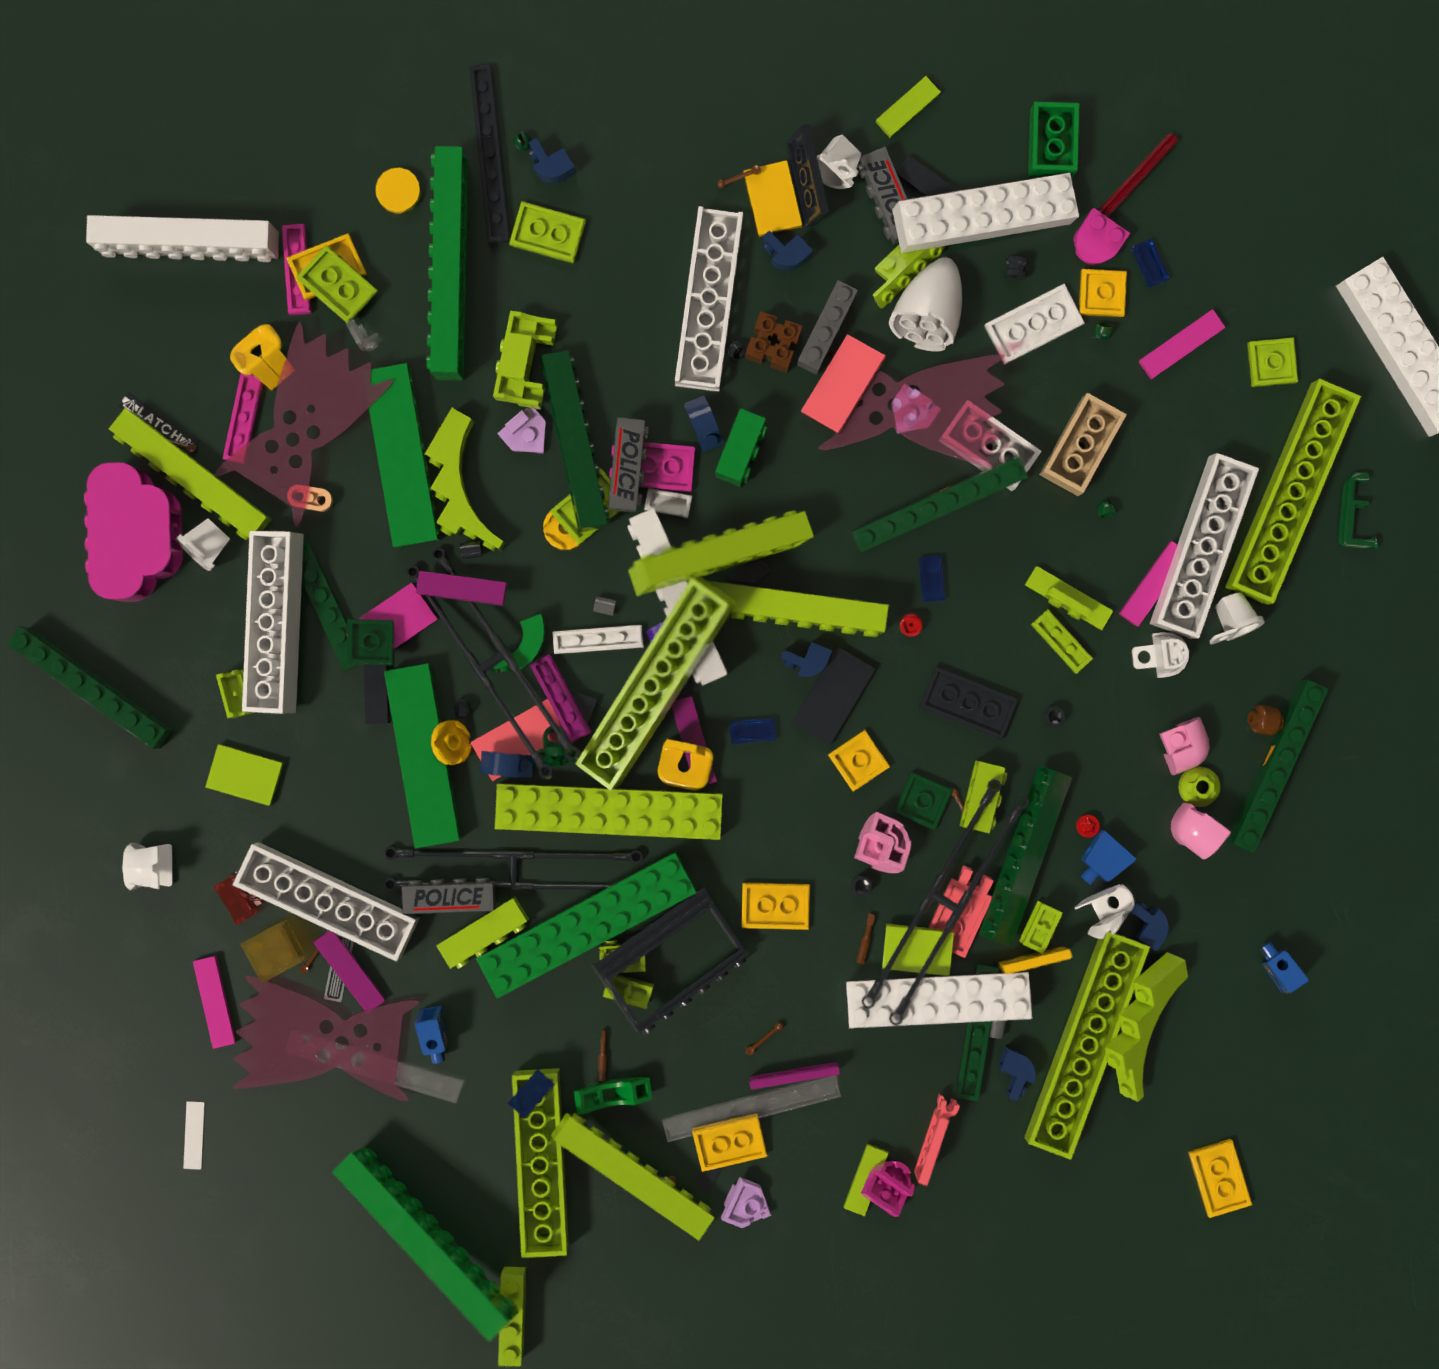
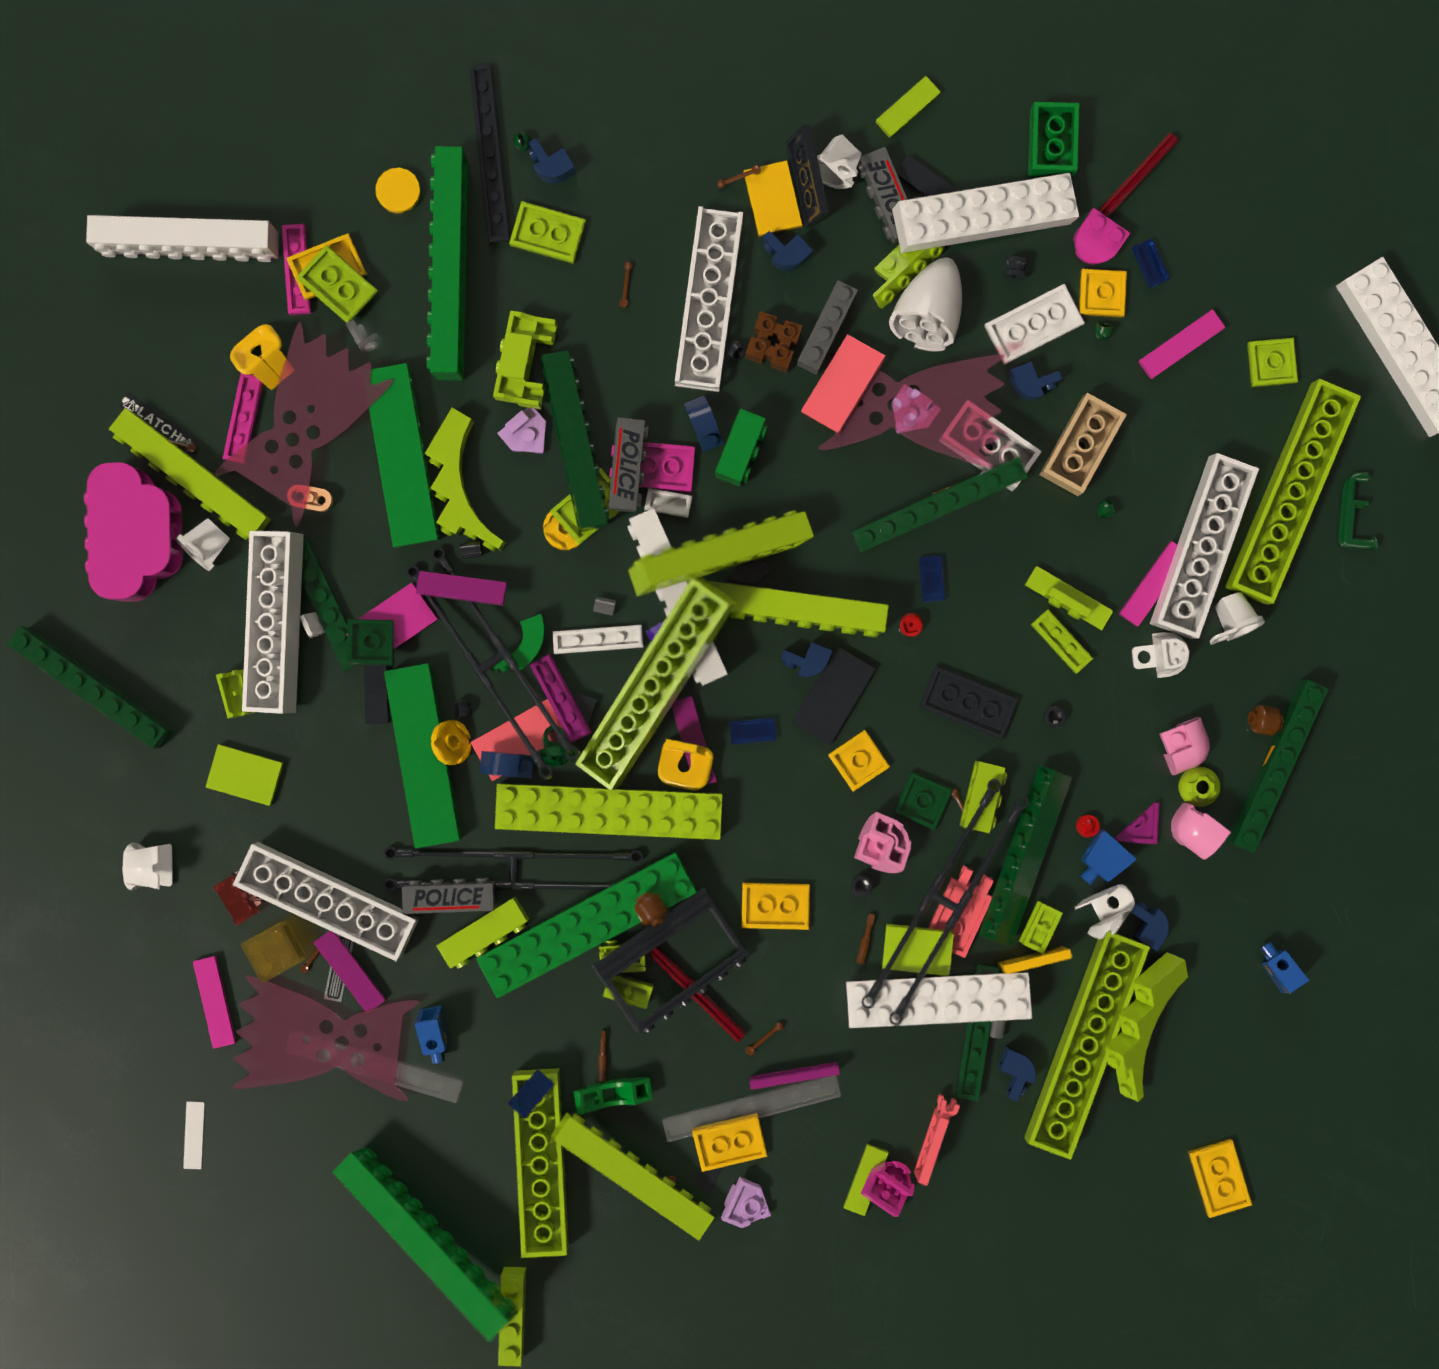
none -> white slope [300,612,325,639]
none -> reddish brown hinge [619,262,633,308]
none -> reddish brown head [634,891,668,927]
none -> dark red axle [648,946,745,1042]
none -> dark blue brick [1007,362,1062,400]
none -> magenta tile [1114,802,1159,844]

